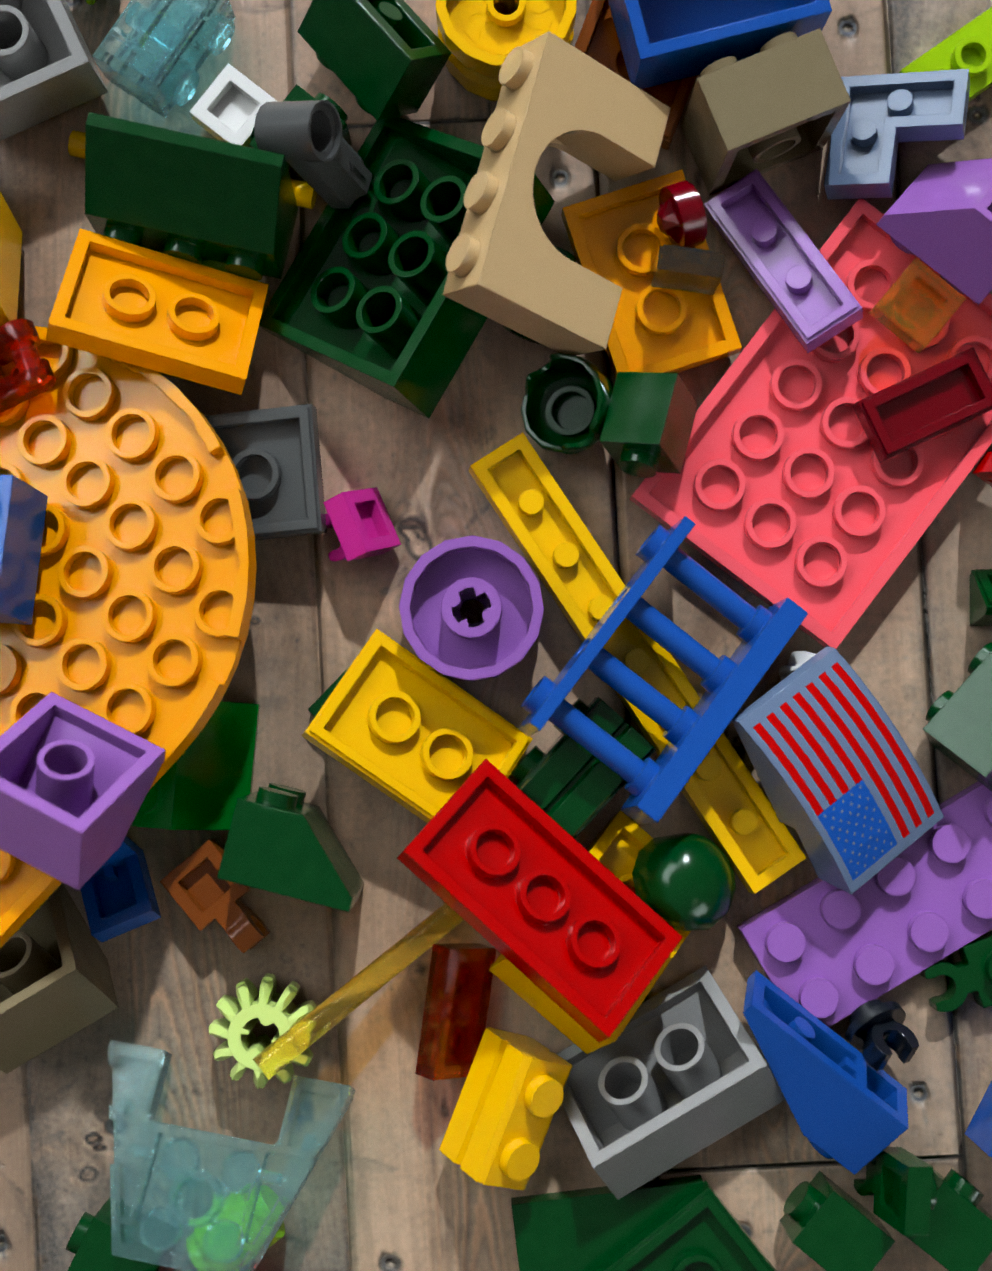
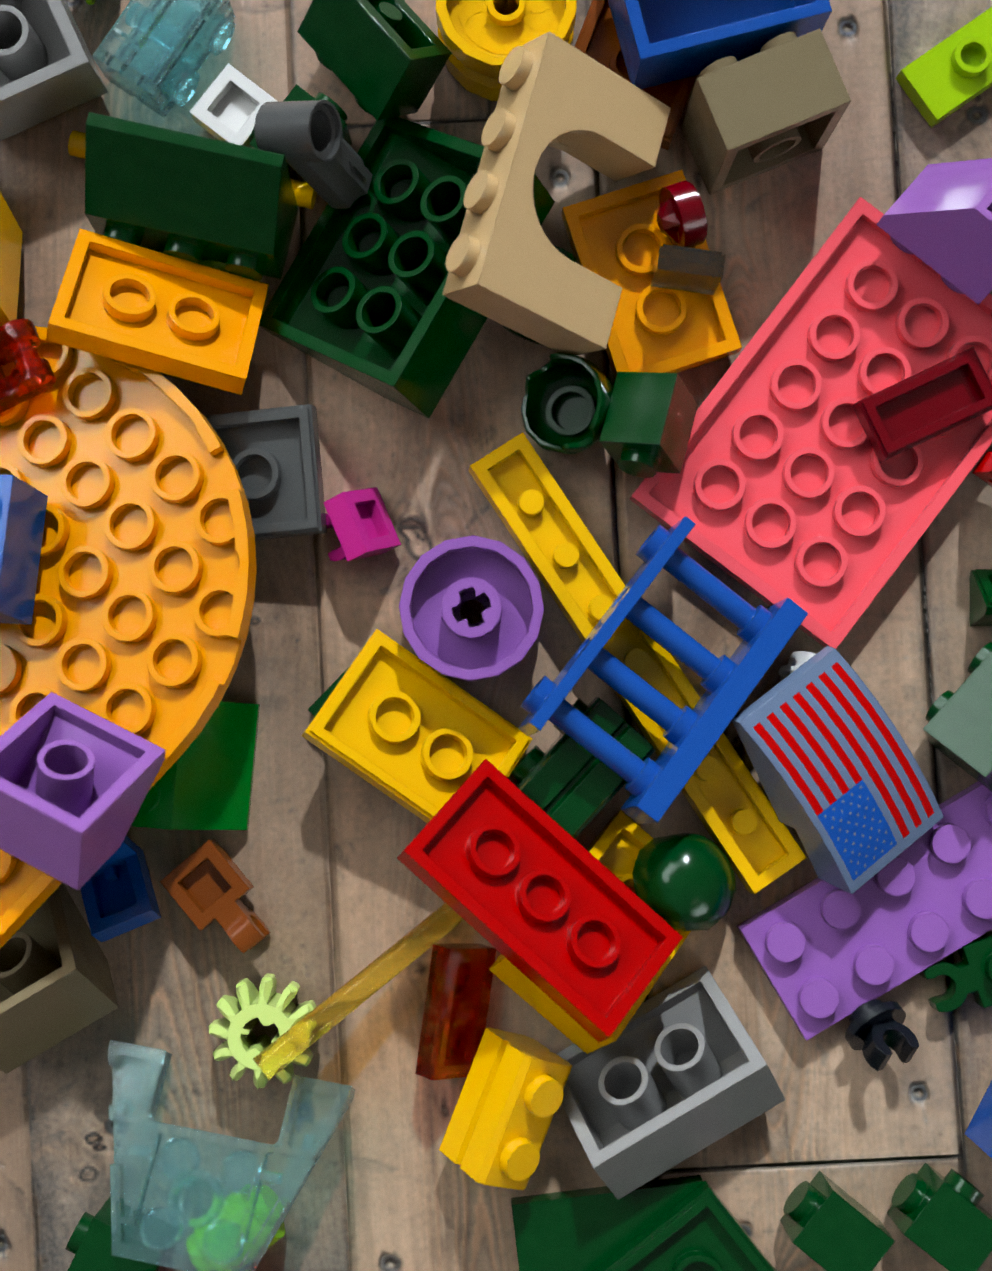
dark green slope [217,783,364,912] -> none
medium lavender tile [703,169,863,353] -> none
blue slope [743,970,908,1175] -> none
sand blue plate [824,69,970,200] -> none
dark green plate [854,1147,937,1236] -> none
clear yellow plate [869,258,966,353] -> none

